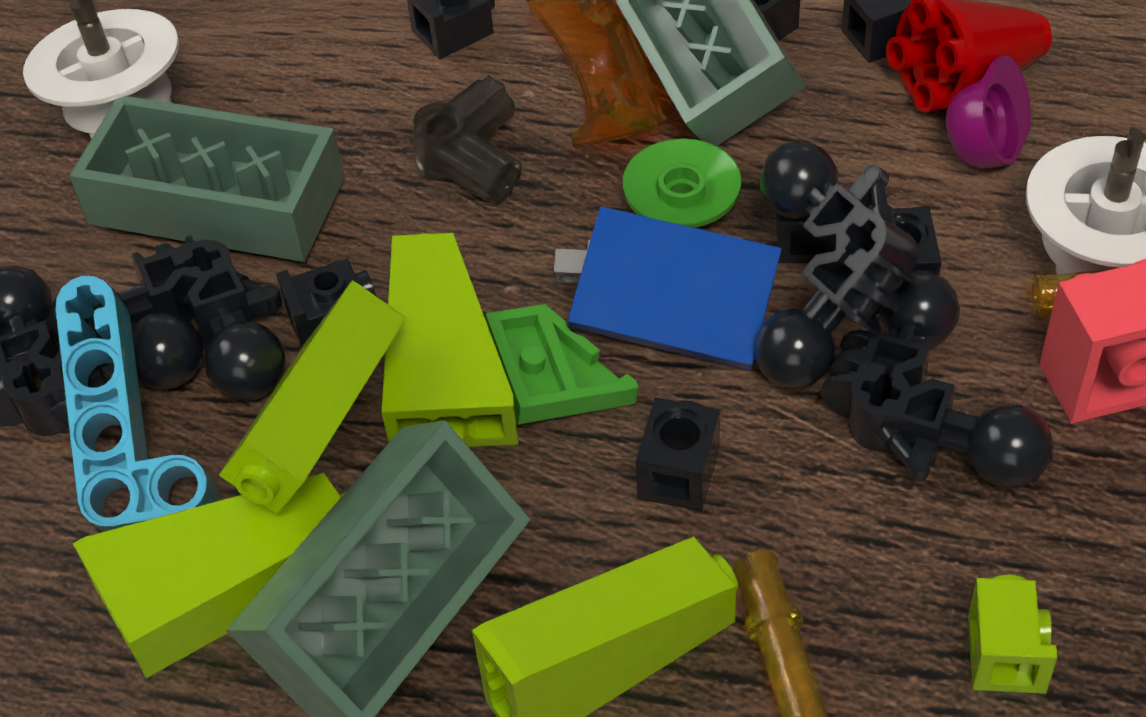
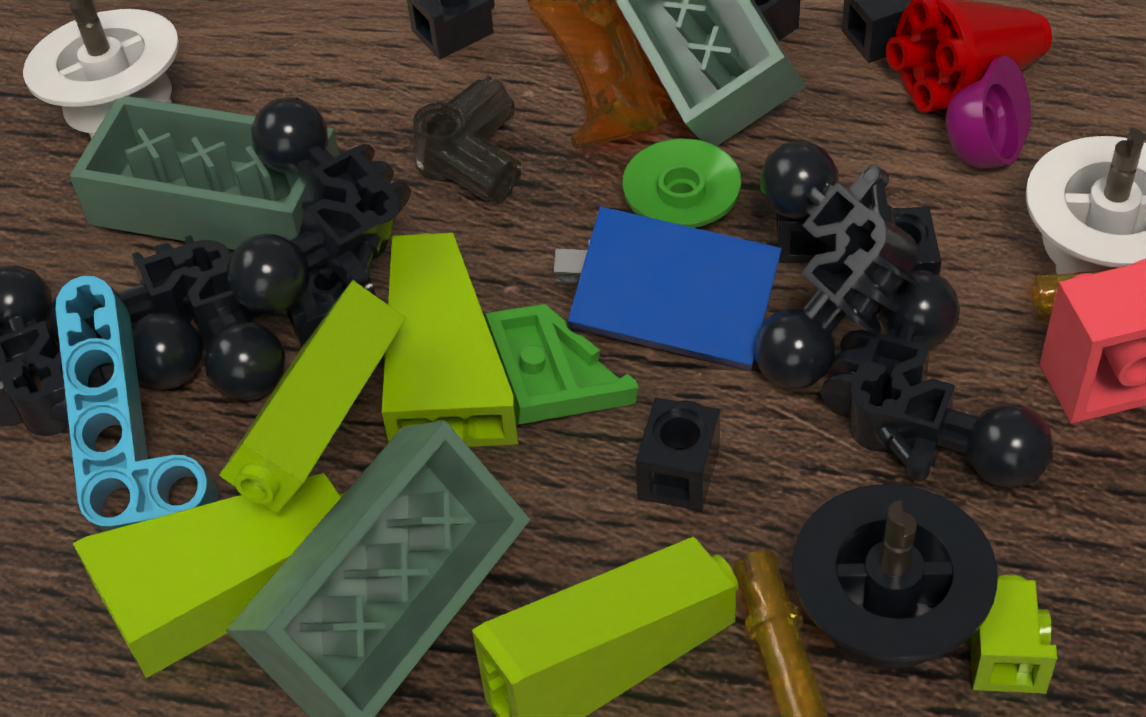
none -> black piece [227,97,411,314]
none -> black piece [792,484,998,668]

